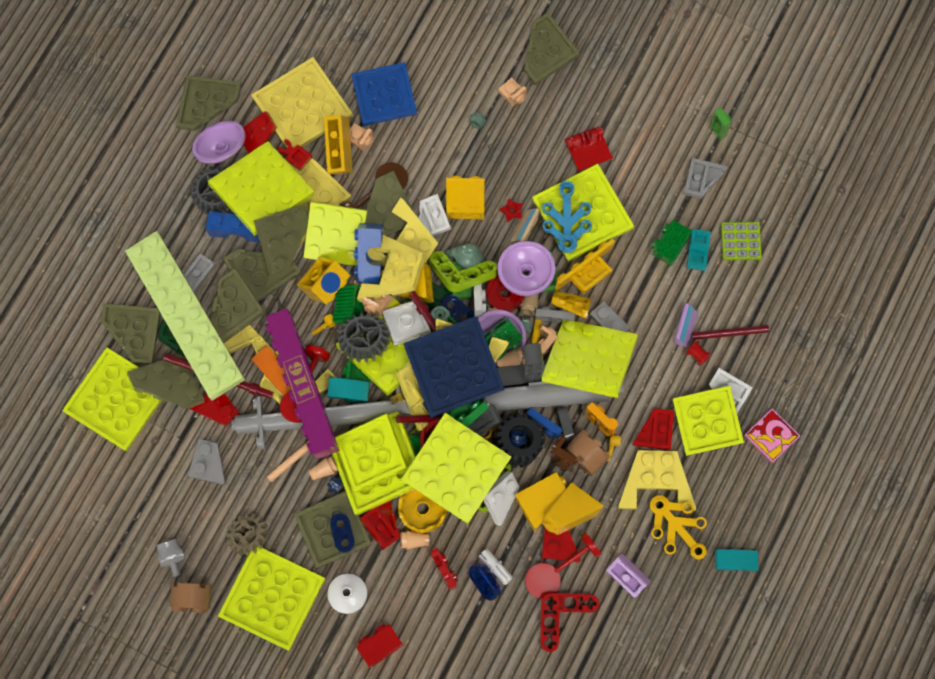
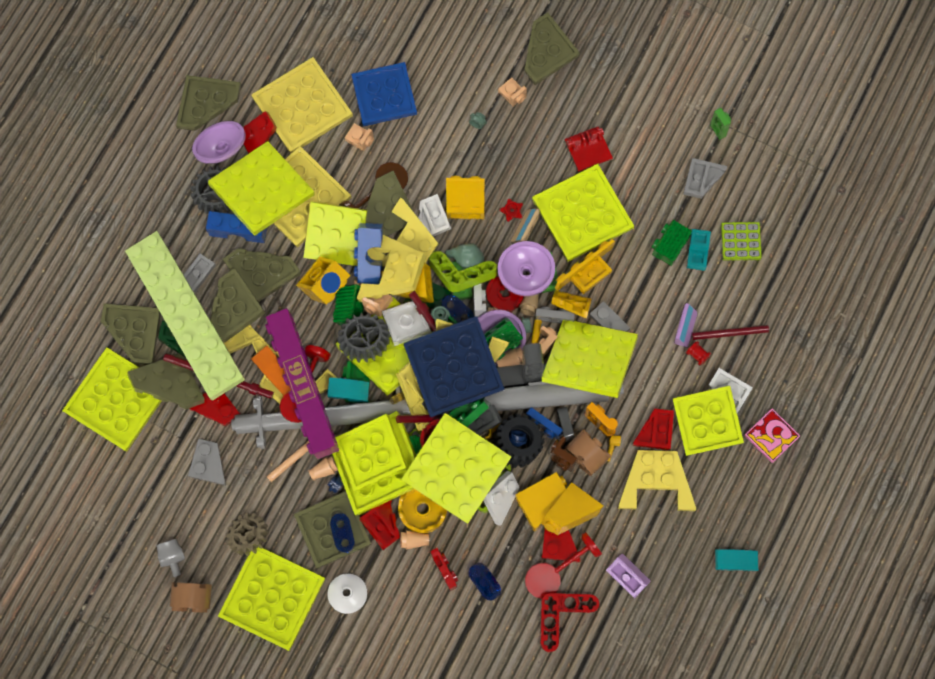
olive plate [254,204,309,275] -> none
red plate [278,139,313,171] -> none
yellow hand [311,314,336,336] -> none
yellow brick [324,115,353,175] -> none
red brick [356,624,404,669] -> none
white axle [479,548,513,585] -> none
dark azure plant [542,181,592,253] -> none
yellow plant [650,495,707,560] -> none

